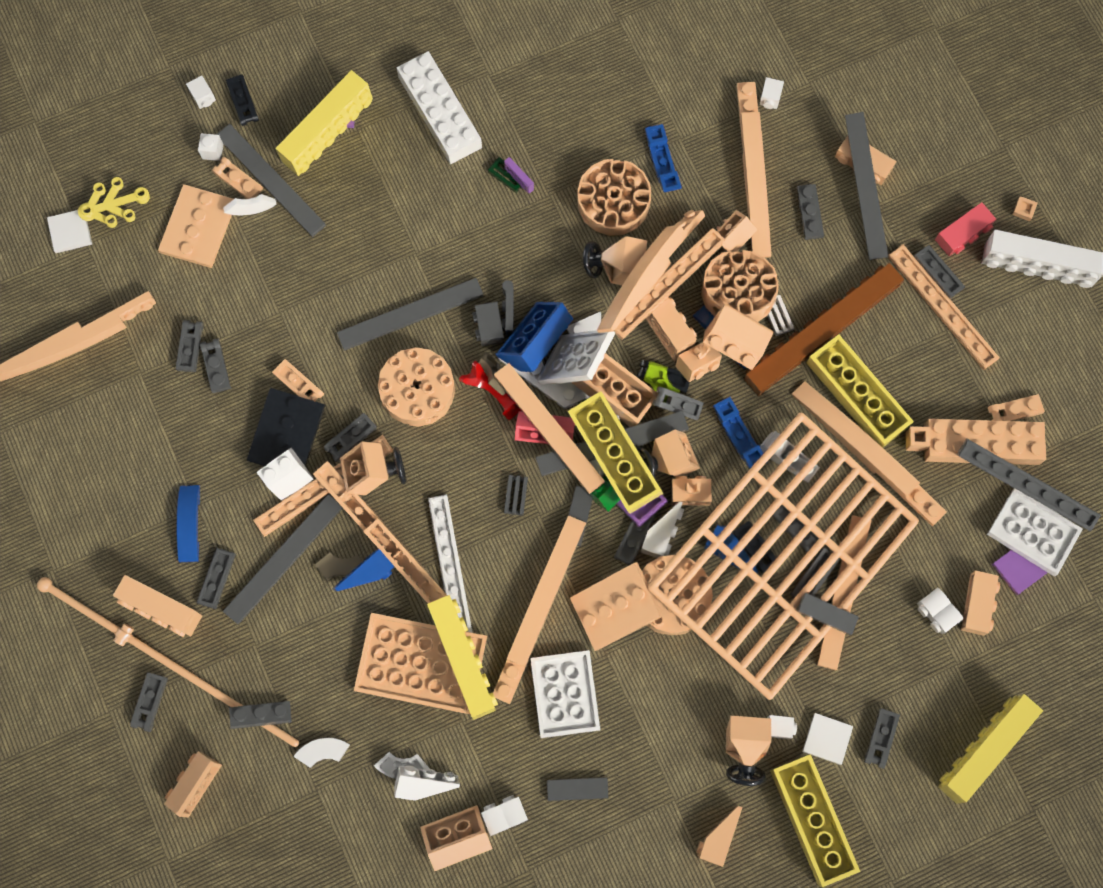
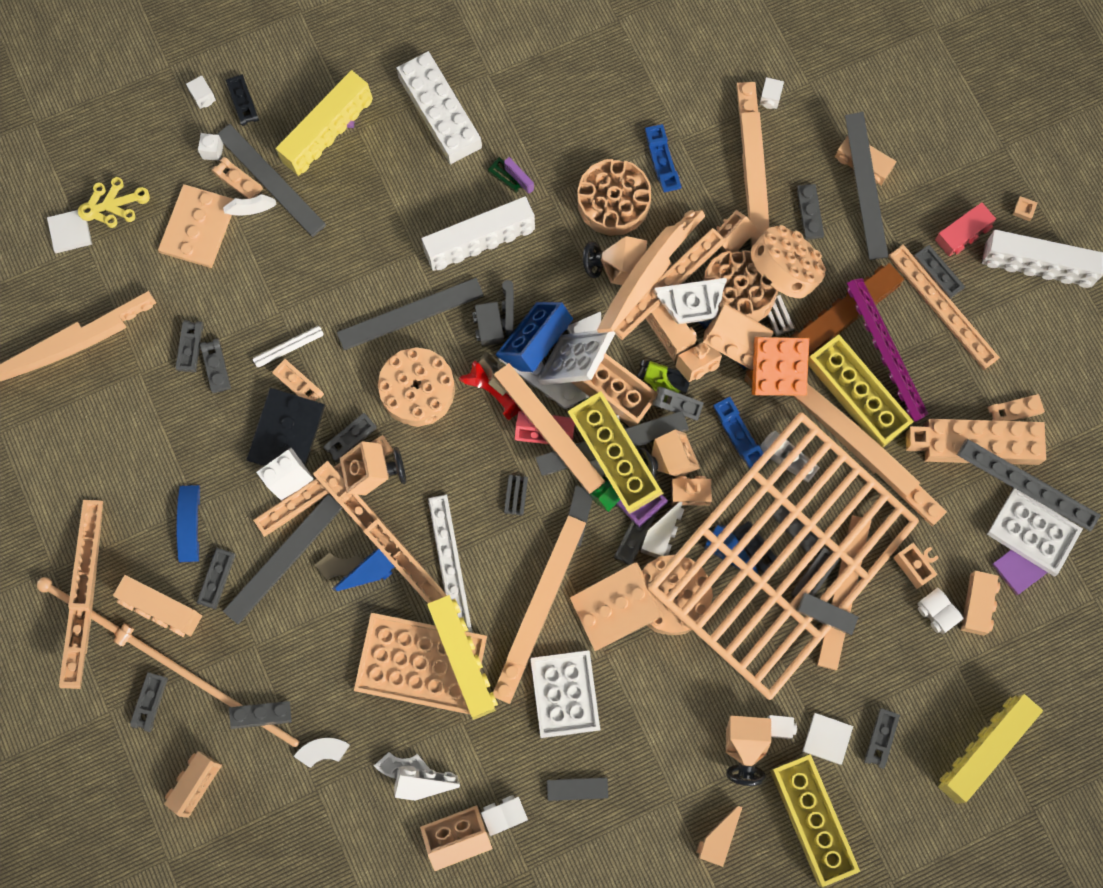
none -> light nougat slope [59,500,103,689]
none -> white axle [253,326,323,367]
none -> white brick [421,196,535,271]
none -> white wing [654,278,727,324]
none -> light nougat brick [751,225,826,298]
none -> plate [752,337,809,395]
none -> magenta plate [847,278,929,421]
none -> light nougat brick [893,543,938,589]

